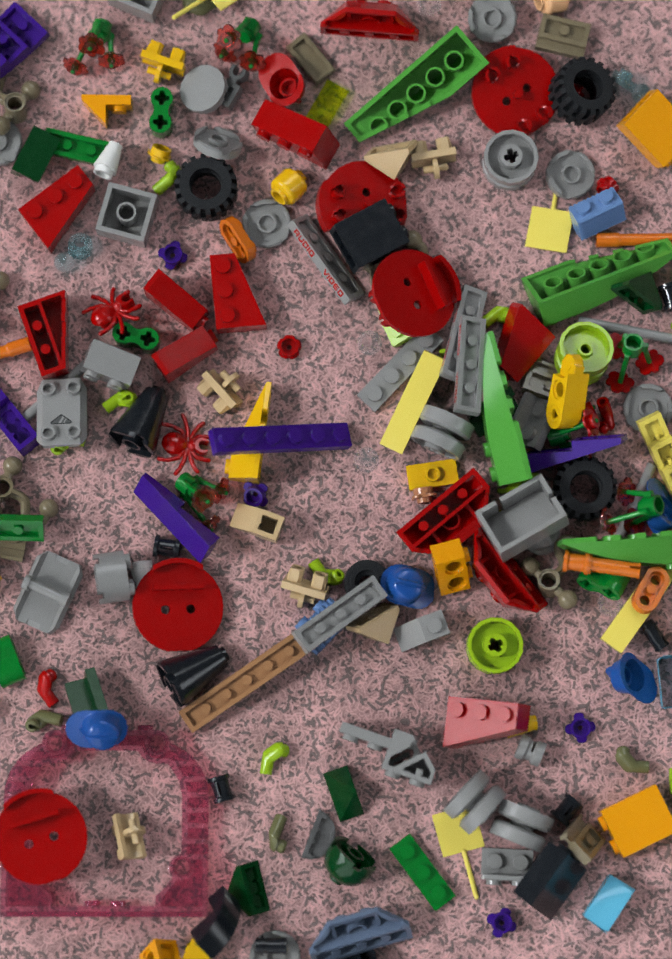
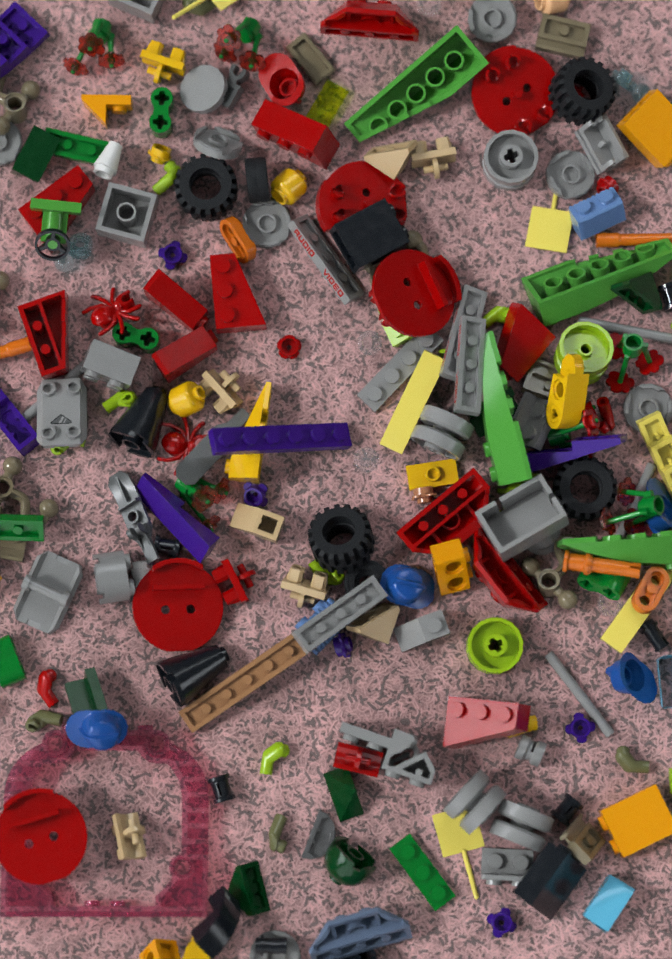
none -> bright green piece [30,198,82,261]
none -> dark grey piece [108,471,160,565]
none -> yellow head [167,381,206,418]
none -> dark grey piece [176,408,250,485]
none -> red hips [211,558,256,606]
none -> black tyre [245,157,270,203]
none -> black tyre [308,504,375,574]
none -> dark purple plate [333,632,353,658]
none -> red hips [333,742,383,778]
none -> light grey bar [544,651,615,737]
none -> light grey hinge [574,114,629,175]

